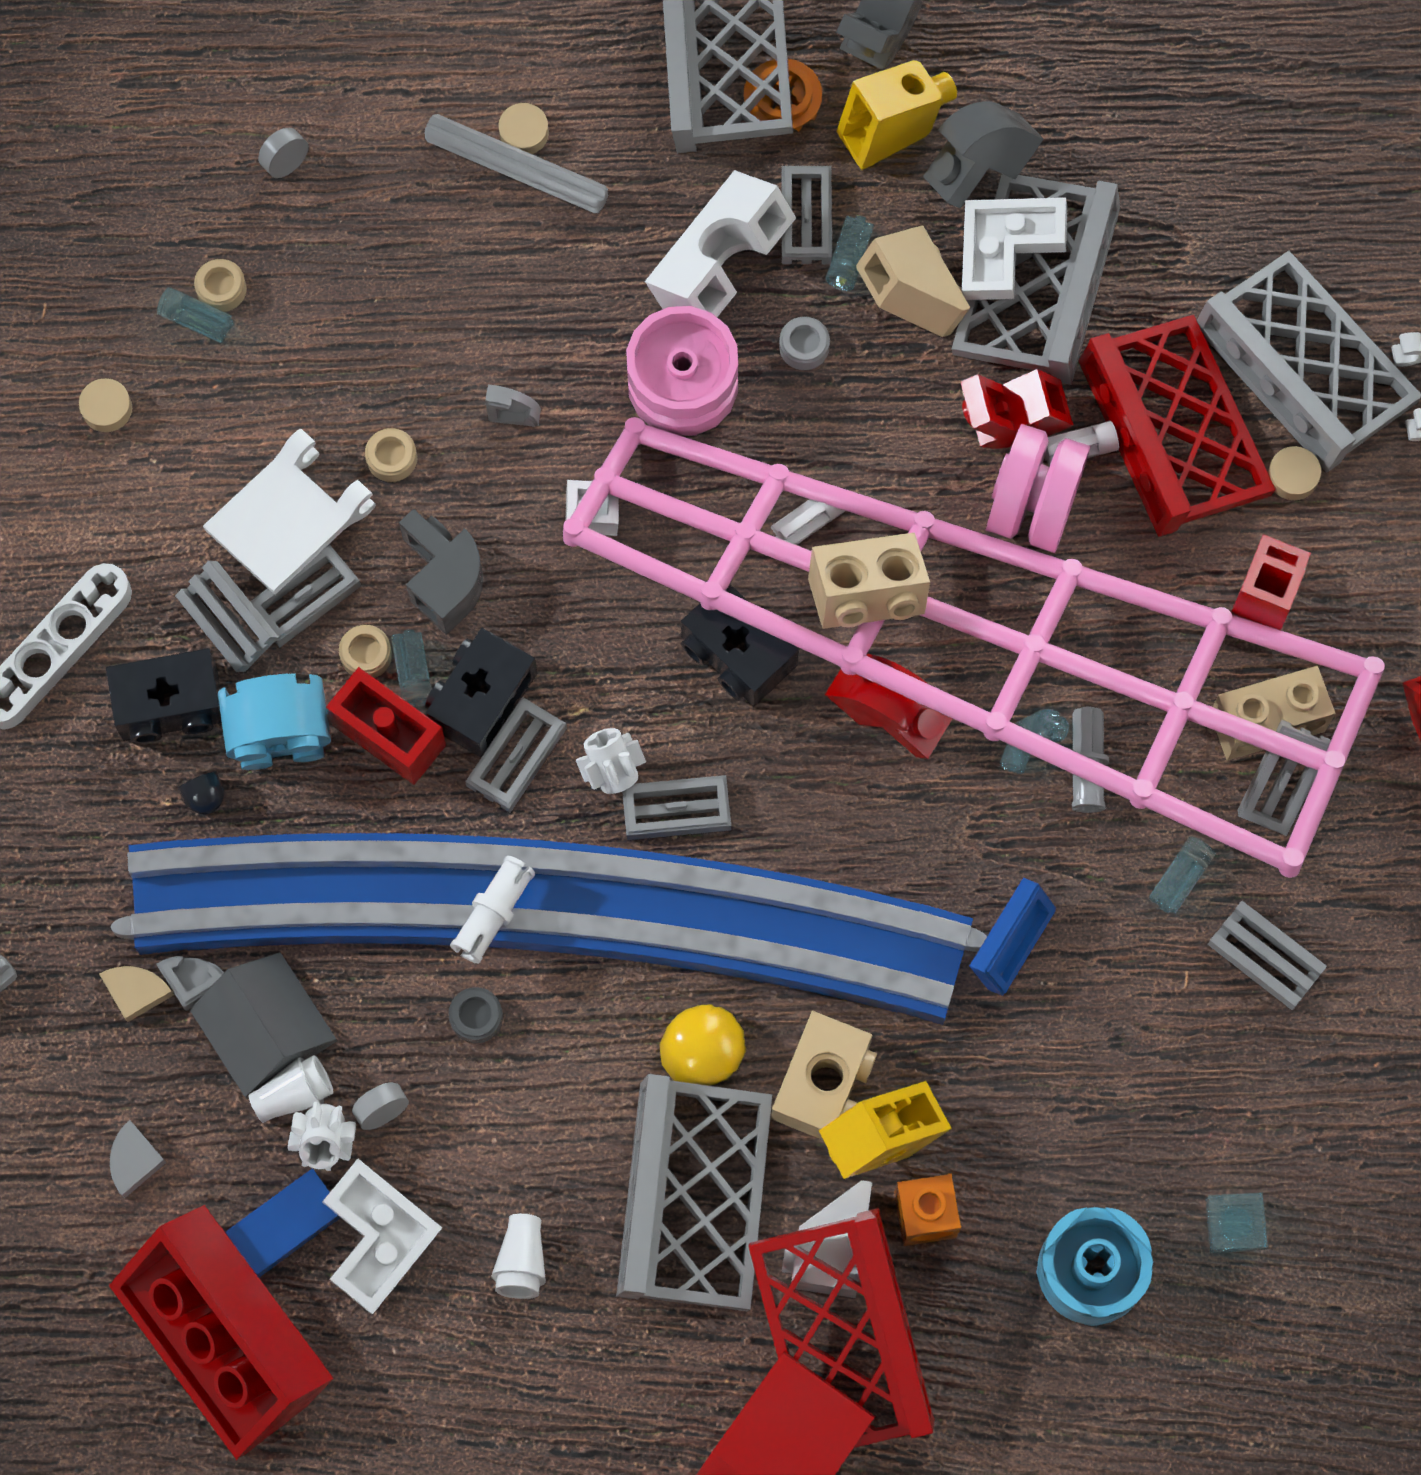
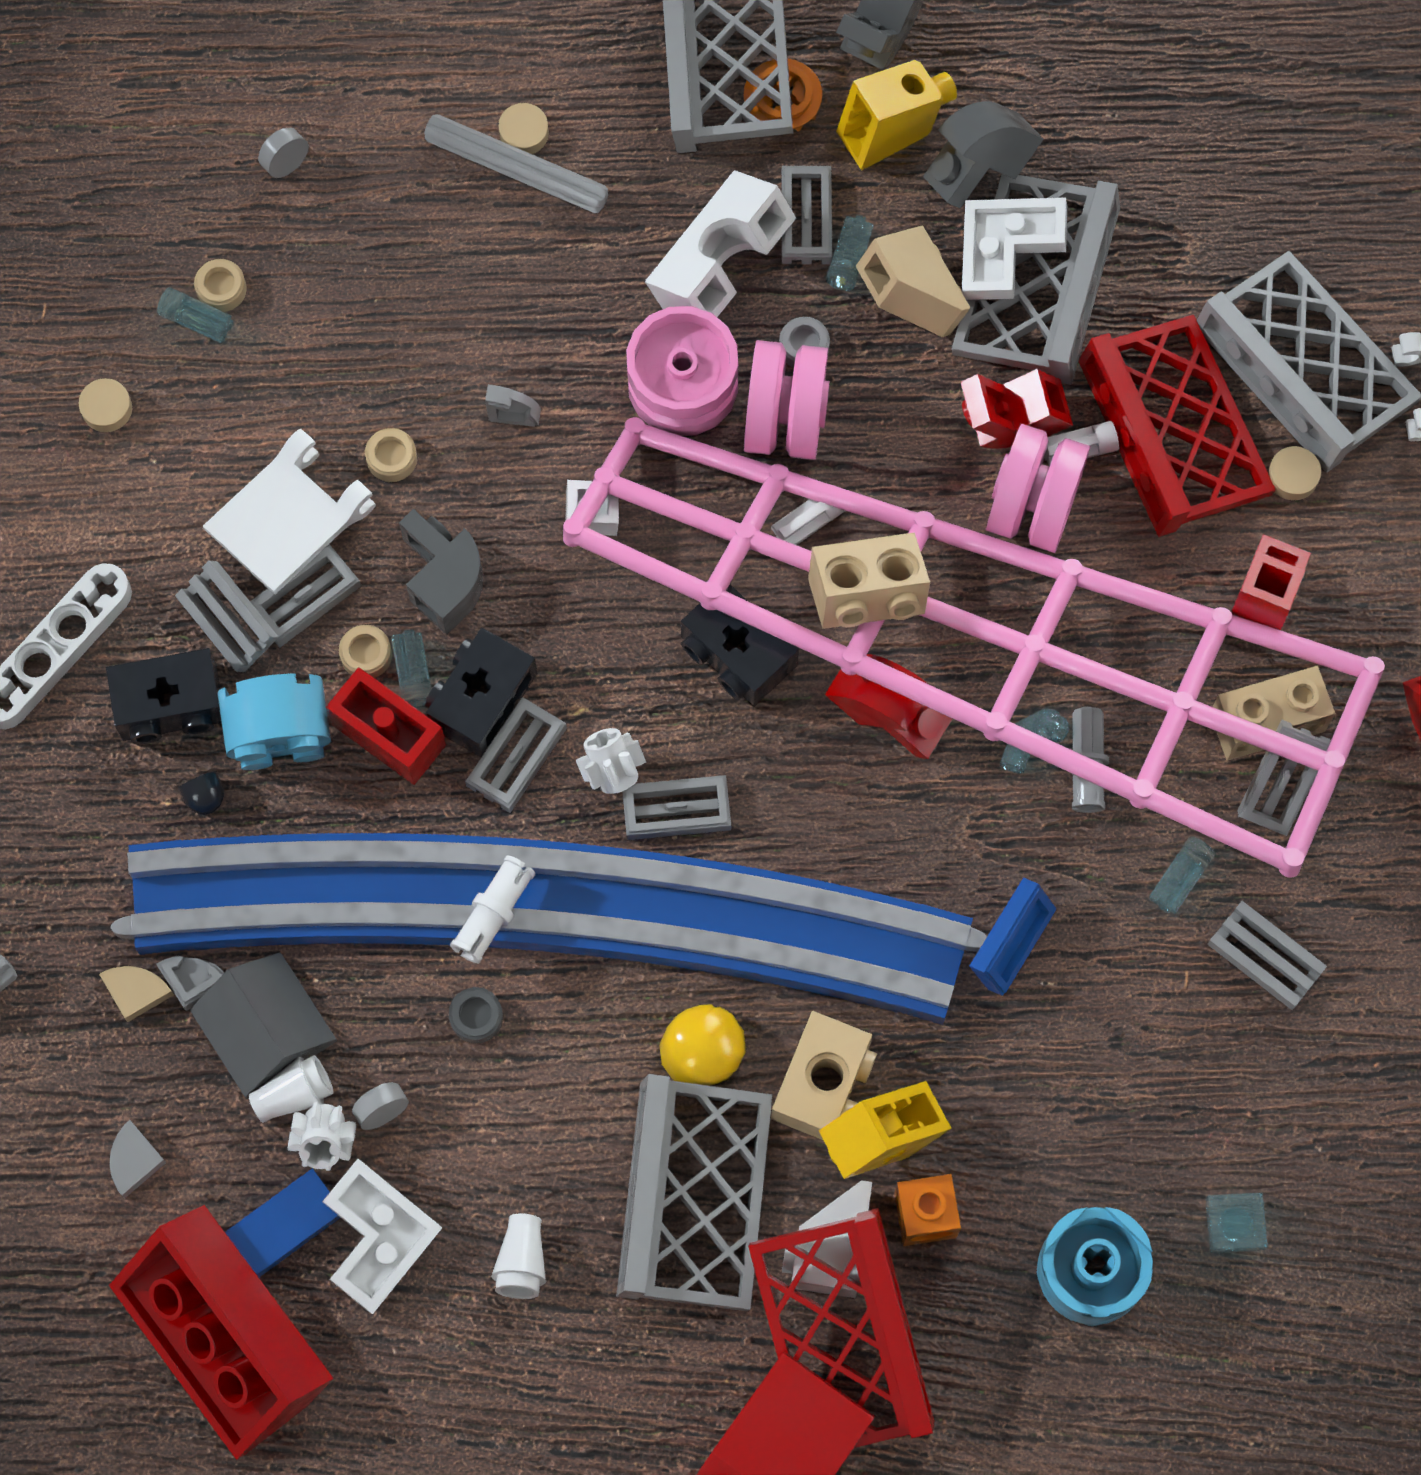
none -> bright pink wheel [744,340,830,460]

